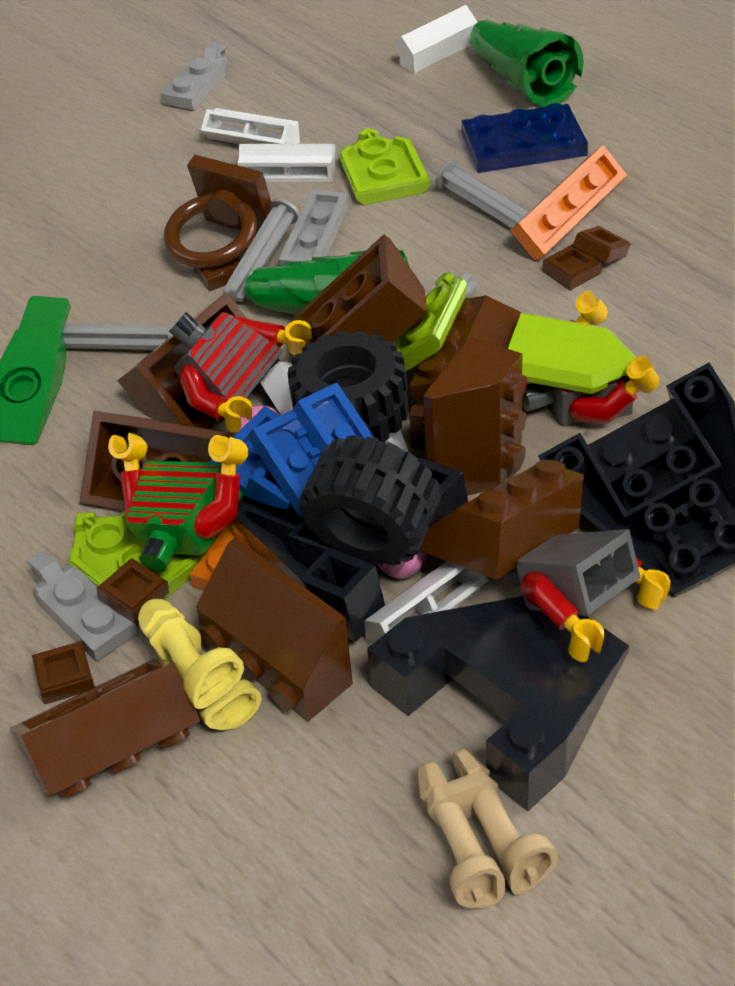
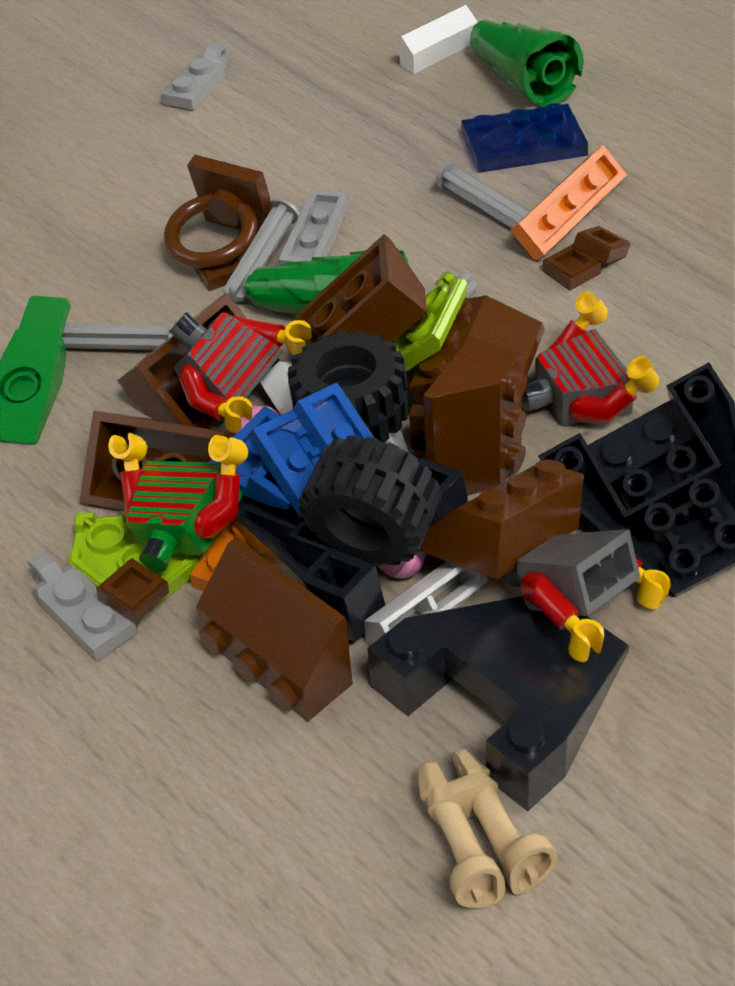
reddish brown slope [10,659,200,799] -> none
reddish brown tile [32,640,95,705] -> none
light yellow piece [138,599,262,730] -> none
white piece [201,108,300,144] -> none
white piece [238,144,335,182] -> none
lime tile [339,127,431,205] -> none
lime tile [508,313,637,394] -> none

